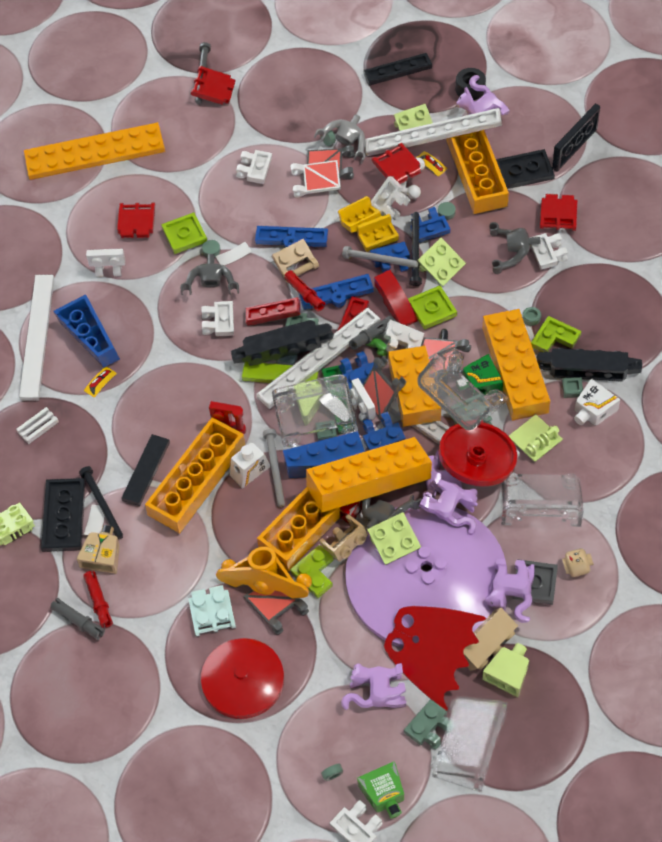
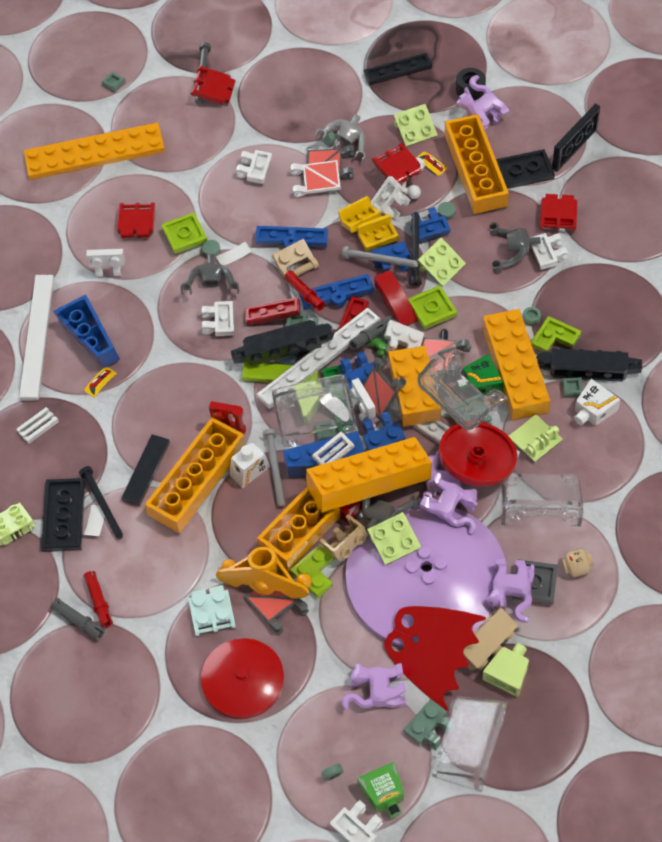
tan torso [77,525,120,574] -> none
white tile [365,108,502,156] -> none
none -> sand green tile [102,72,126,93]
none -> white tile [312,432,354,465]

